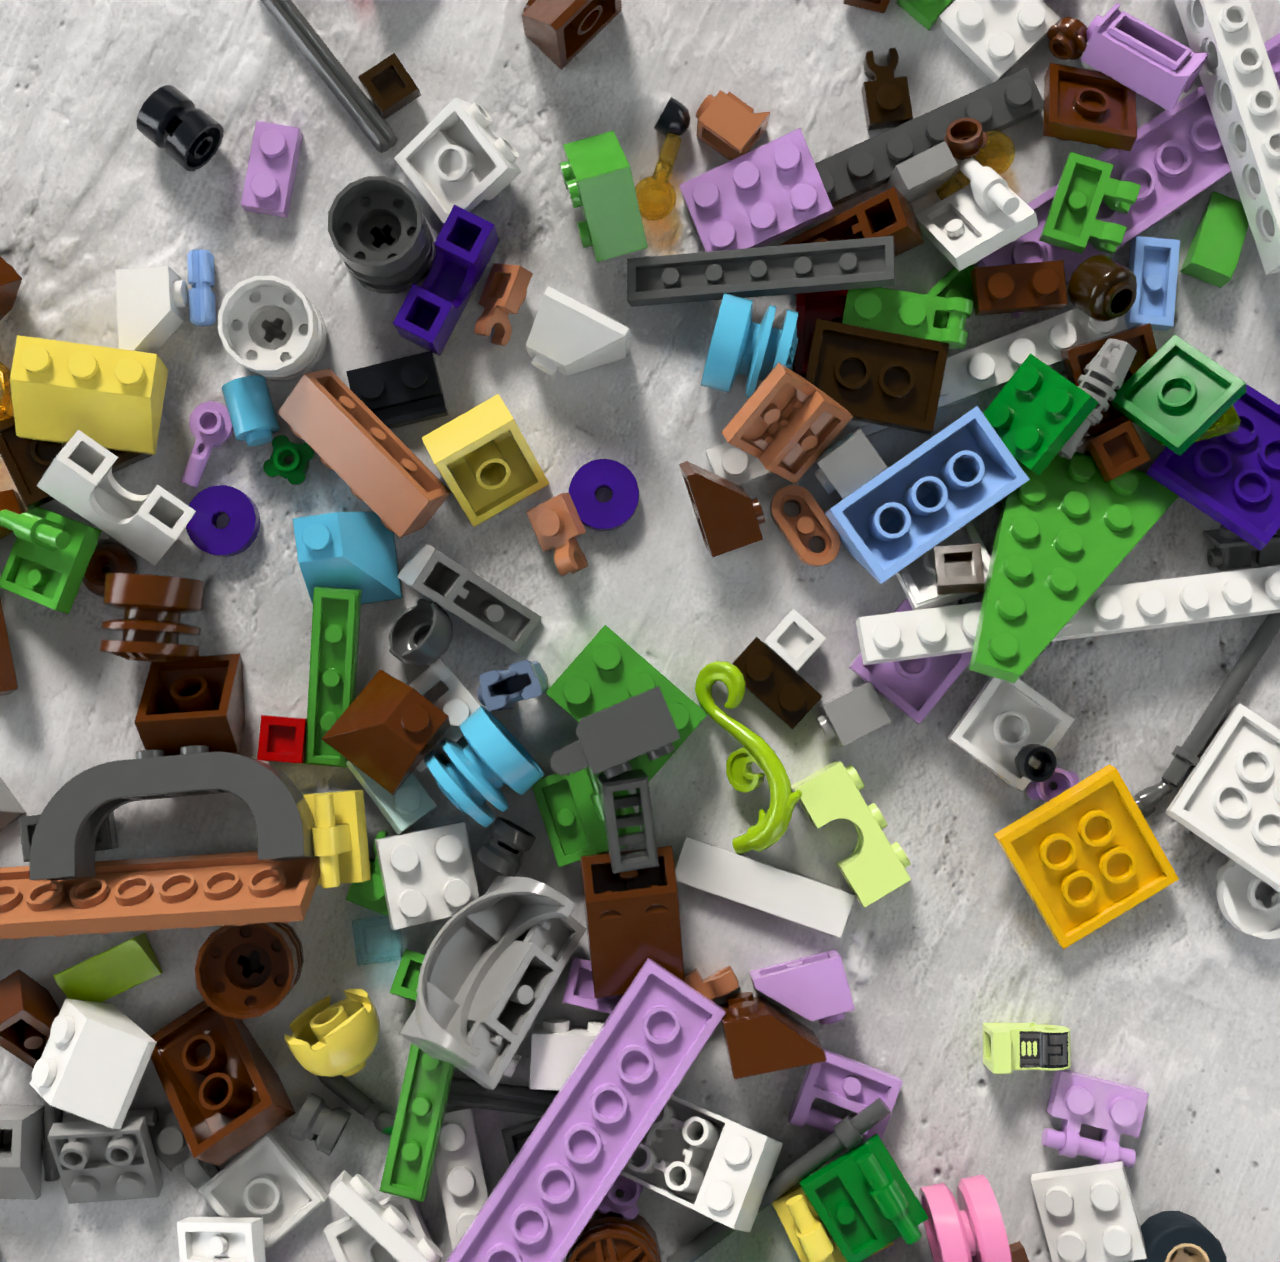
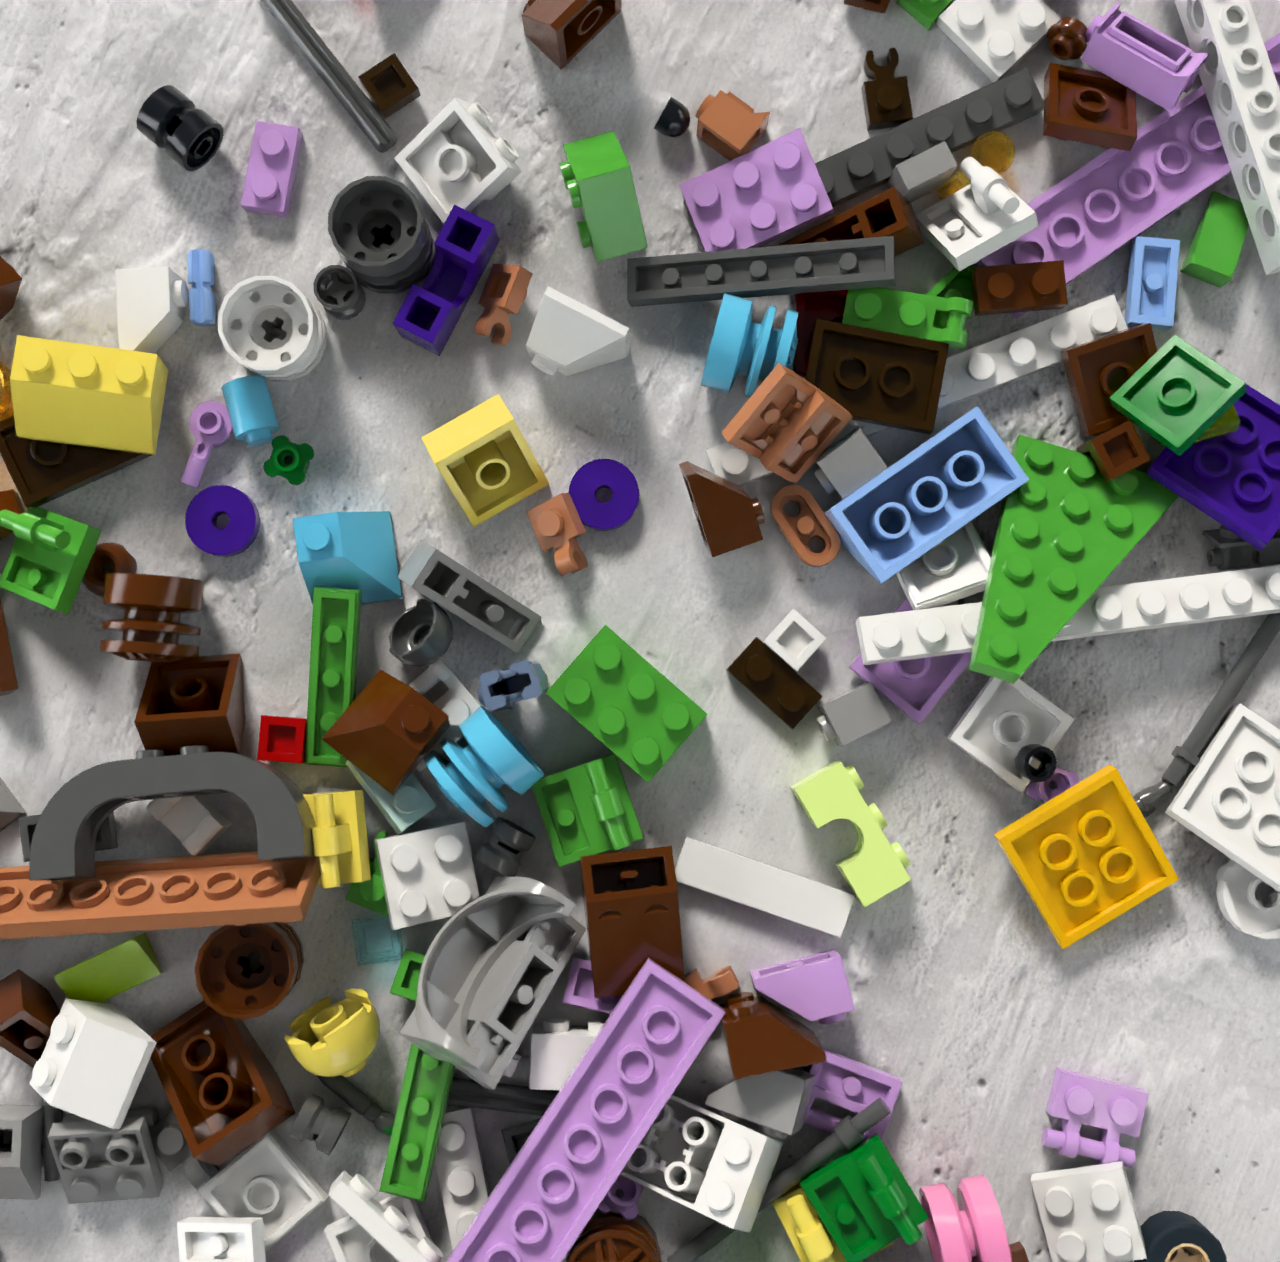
white arch [37,430,196,566] -> none
nougat brick [277,368,451,538] -> none
black plate [346,351,448,429] -> none
dark grey hinge [549,686,681,779] -> none
dark grey slope [598,769,659,873] -> none
clear yellow plate [635,133,682,221] -> none
lime plant [695,661,802,855] -> none
plate [934,543,985,595] -> none
reddish brown plate [944,118,988,160] -> none
green plate [983,354,1099,476] -> none
yellowish green leg [983,1023,1071,1074] -> none
bright green plate [1039,152,1141,255] -> none
light grey hinge [1057,338,1137,459] -> none
dark brown head [1068,254,1137,322] -> none
none -> white piece [146,795,231,856]
none -> dark grey wheel [313,265,366,320]
none -> light grey slope [705,1068,816,1139]

